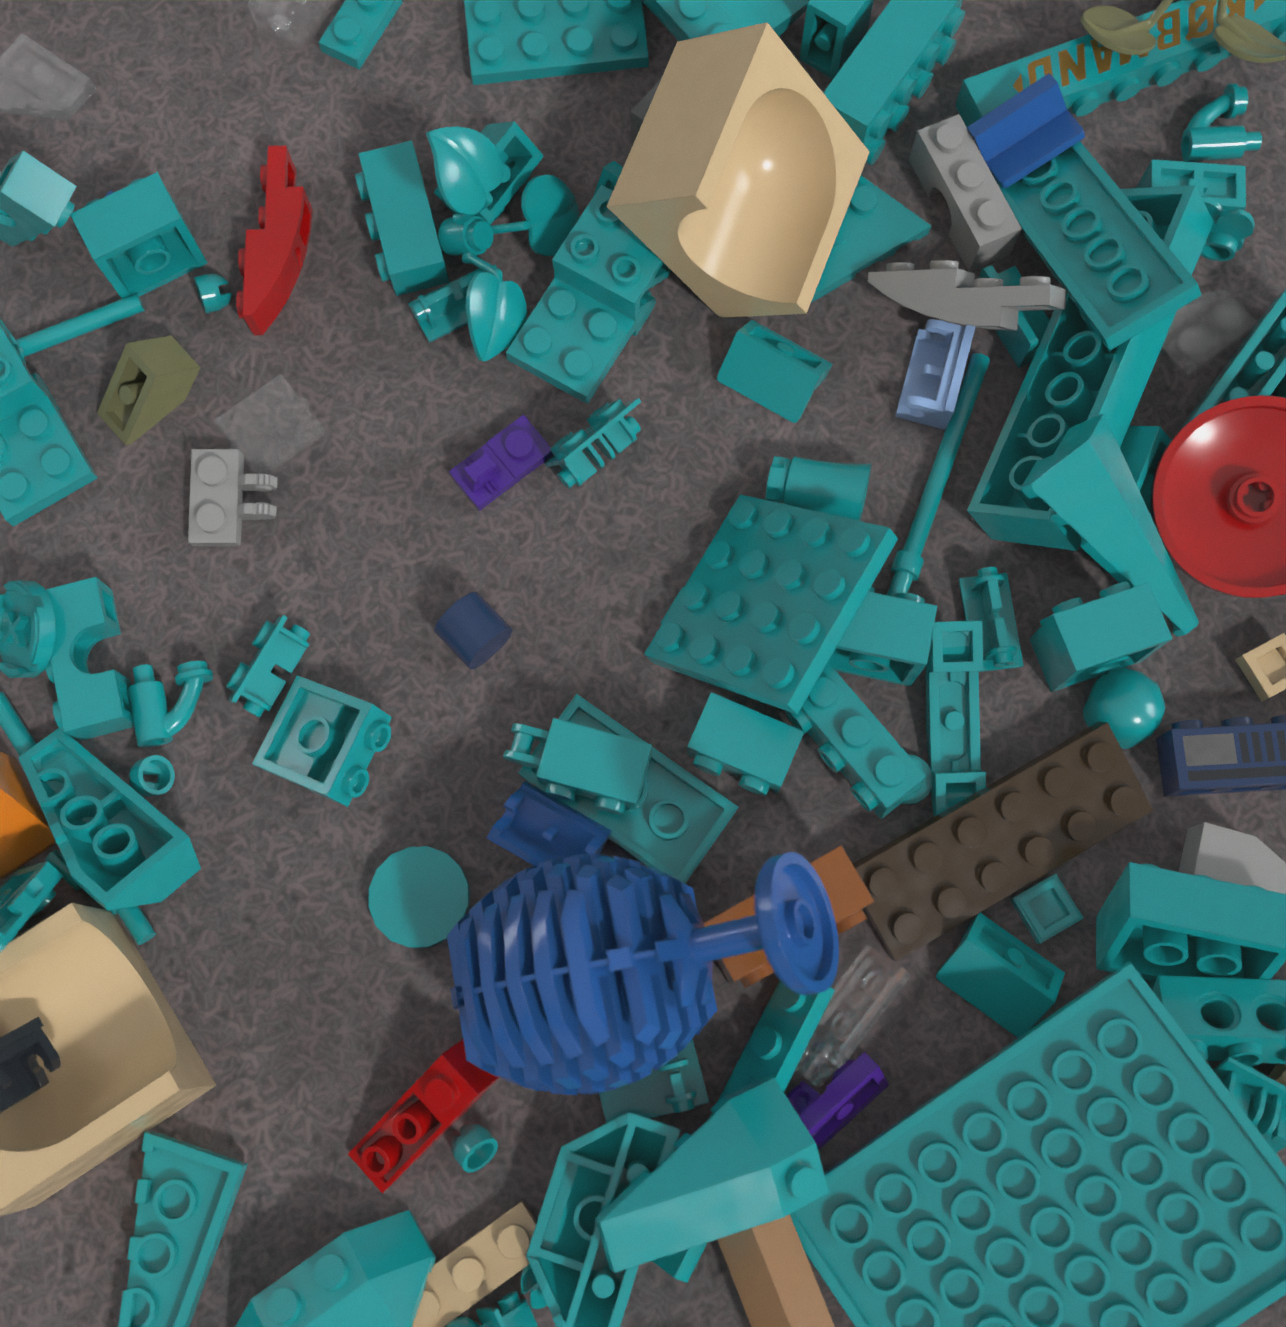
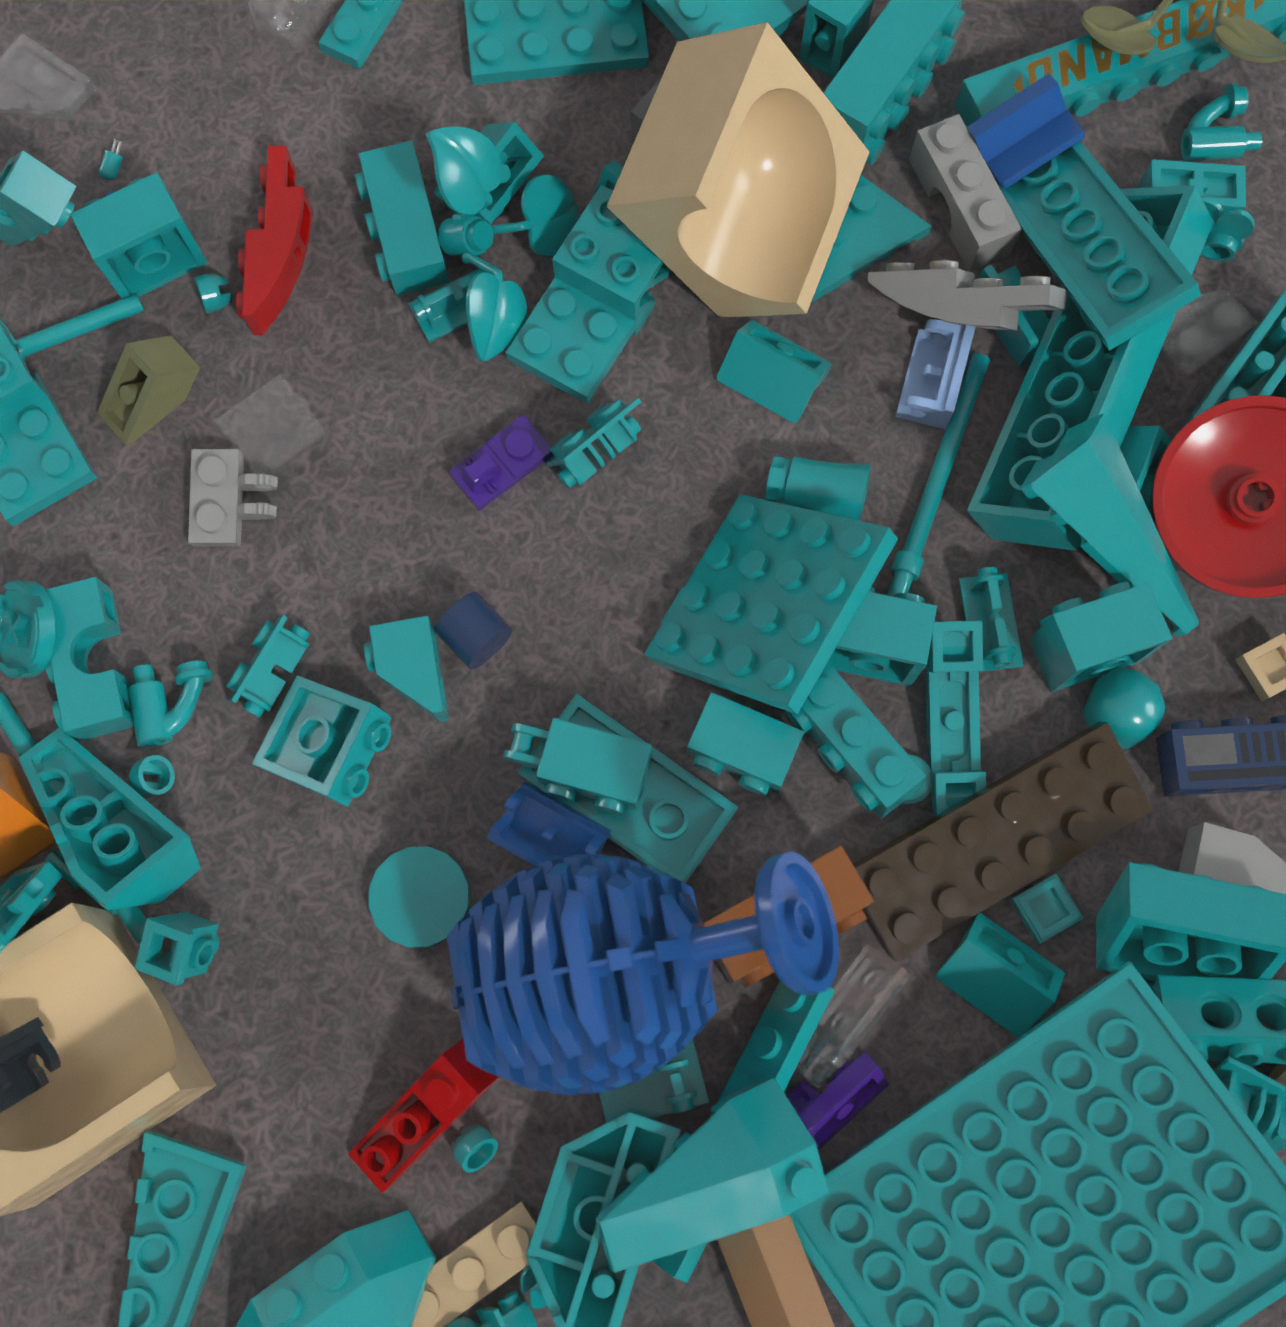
none -> teal piece [99,140,123,180]
none -> teal brick [134,912,219,986]
none -> teal slope [364,616,449,722]

